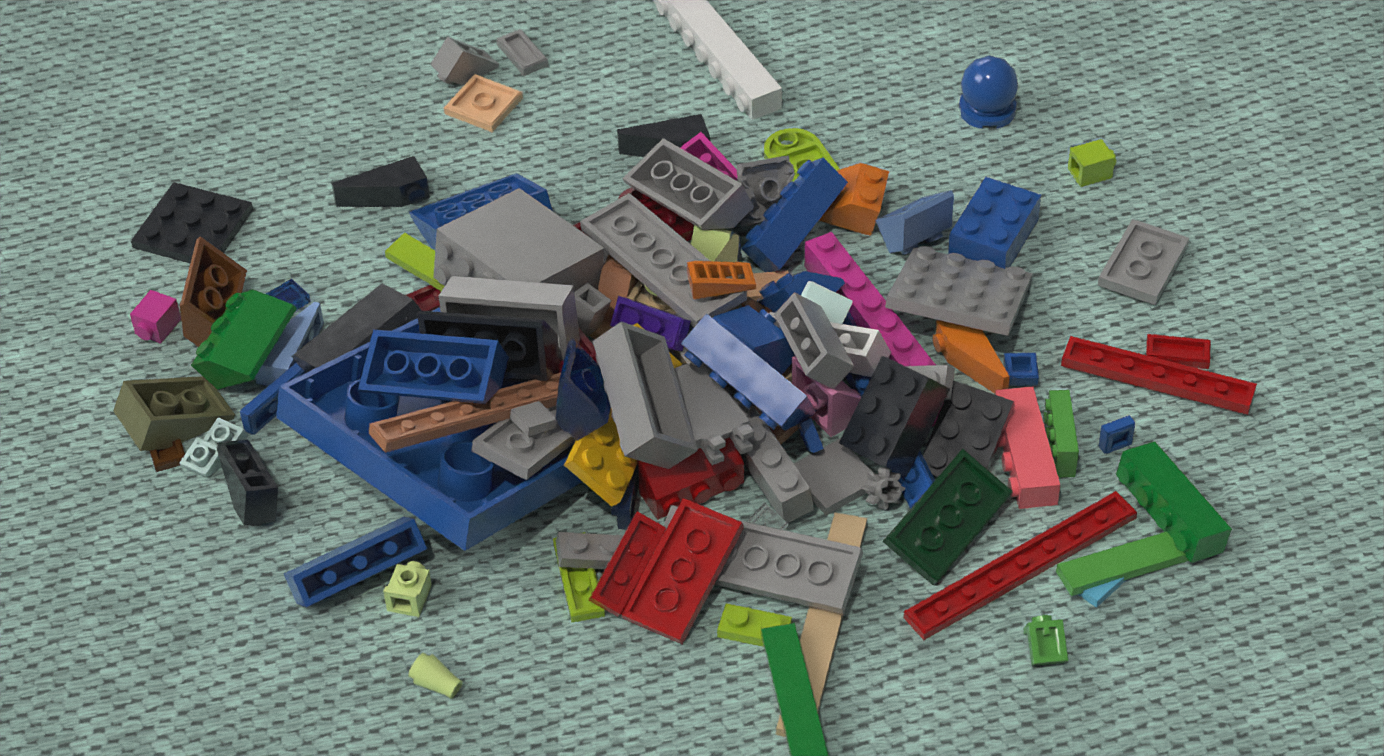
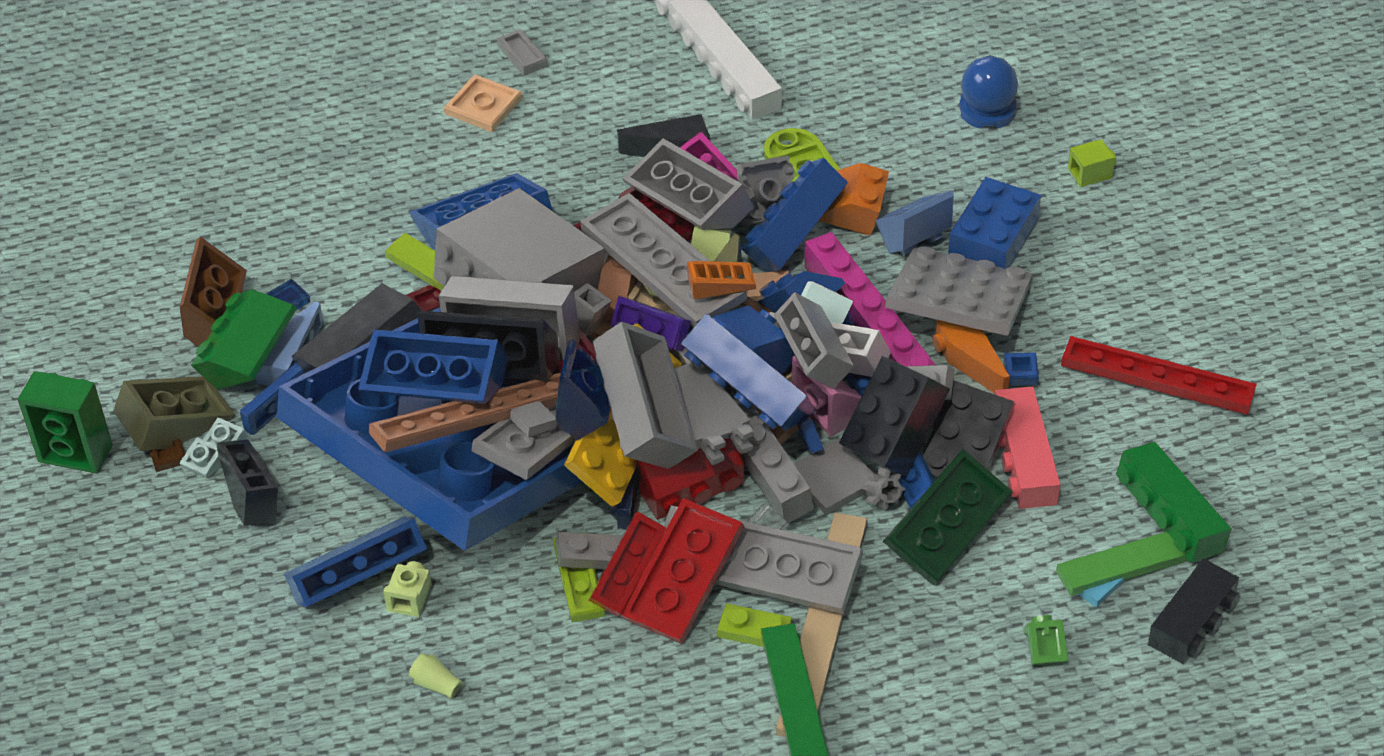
dark pink brick [130,290,181,344] -> none
black plate [131,182,253,263] -> none
black slope [331,156,430,207] -> none
light grey slope [430,37,500,85] -> none
red tile [903,491,1137,640] -> none
bright green piece [1043,390,1079,478] -> none
light grey plate [1098,219,1189,305] -> none
blue tile [1098,415,1135,454] -> none
red tile [1146,334,1211,369] -> none
none -> green brick [17,371,113,474]
none -> black brick [1148,558,1240,665]

